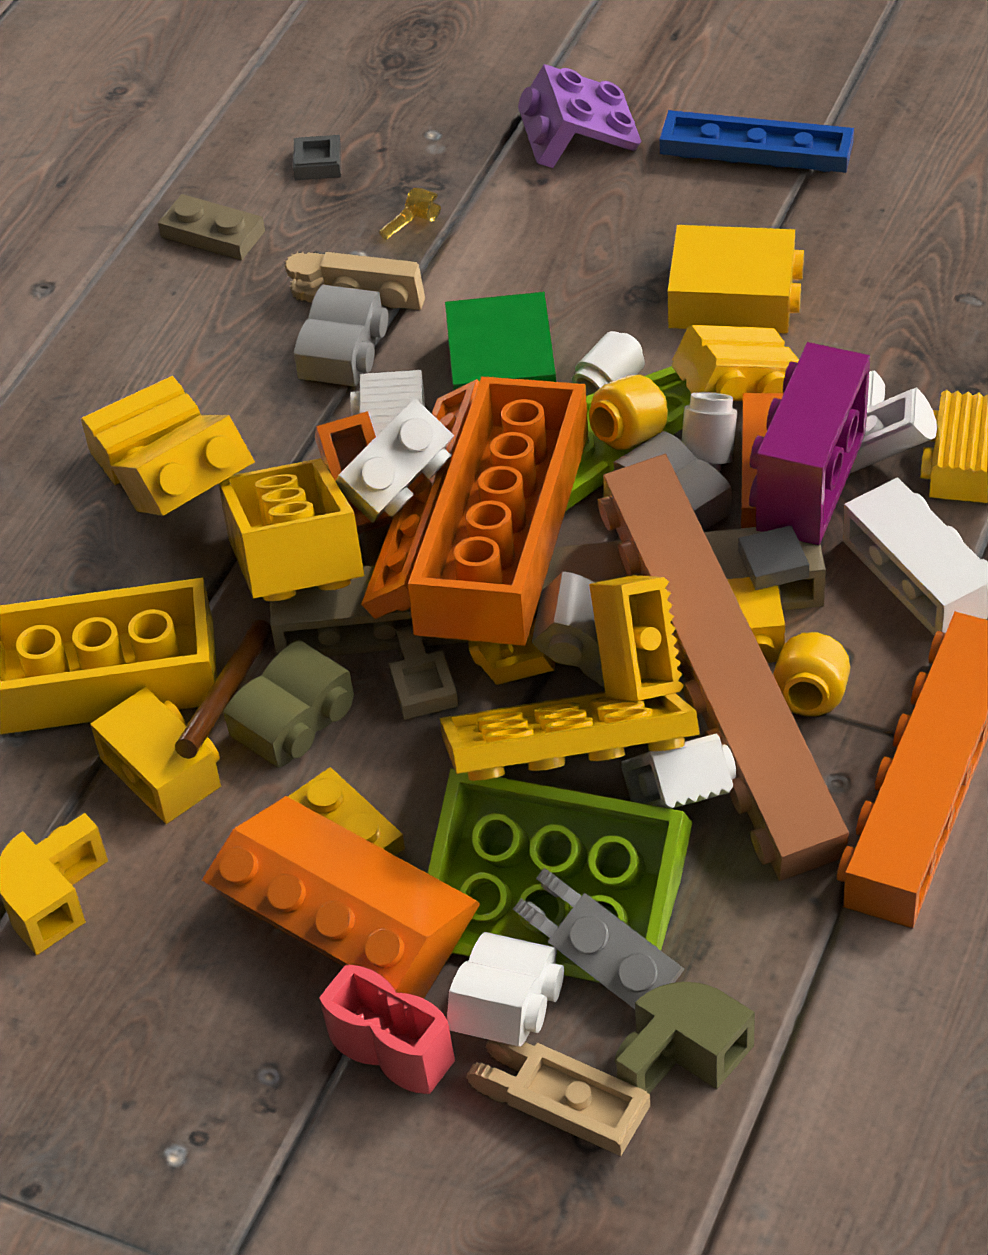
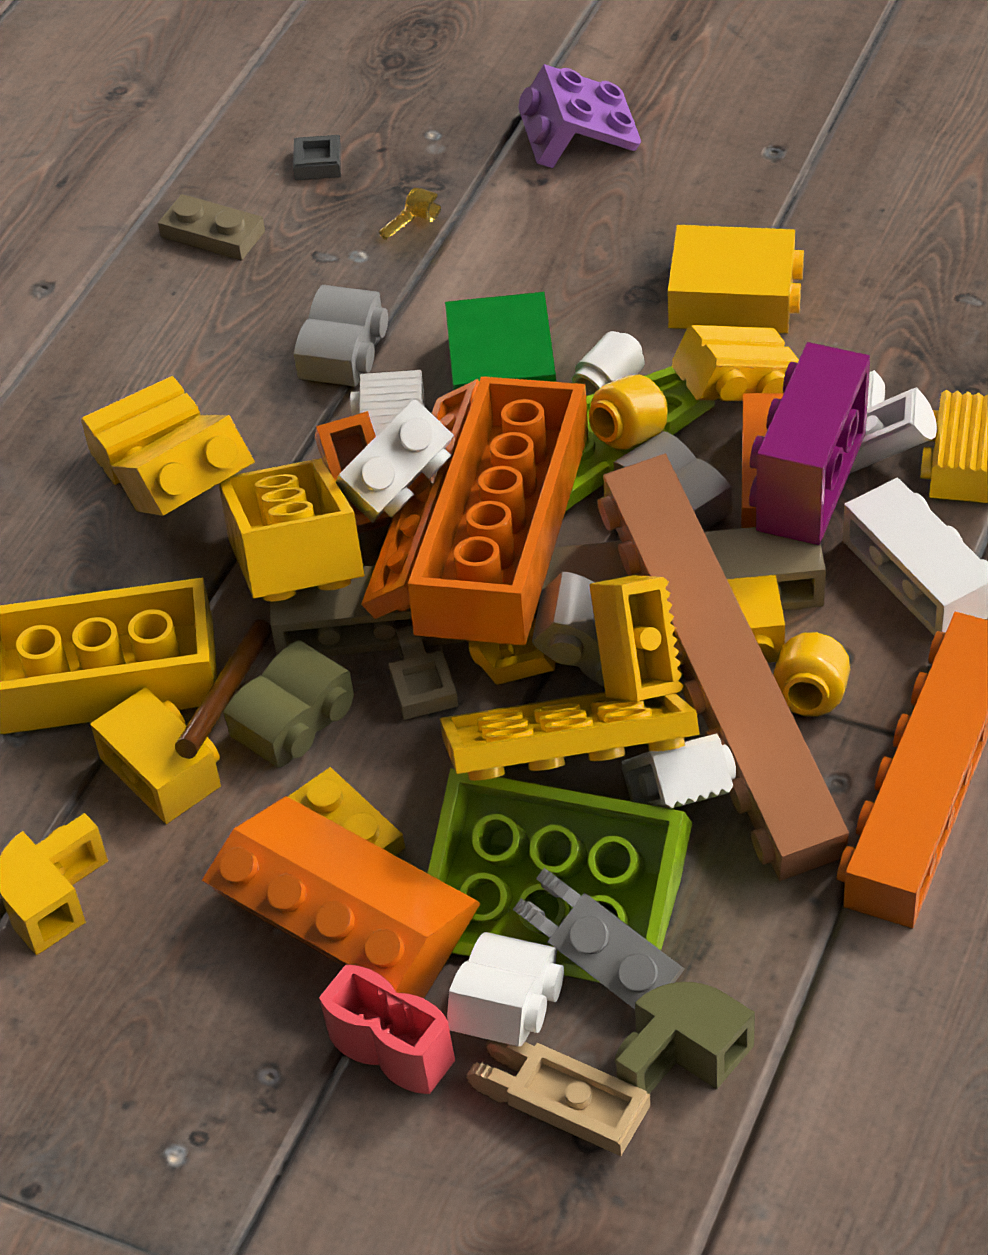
tan hinge [285,252,425,310] -> none
blue plate [659,110,854,173] -> none
white brick [682,392,737,471] -> none
dark grey tile [738,525,809,590] -> none

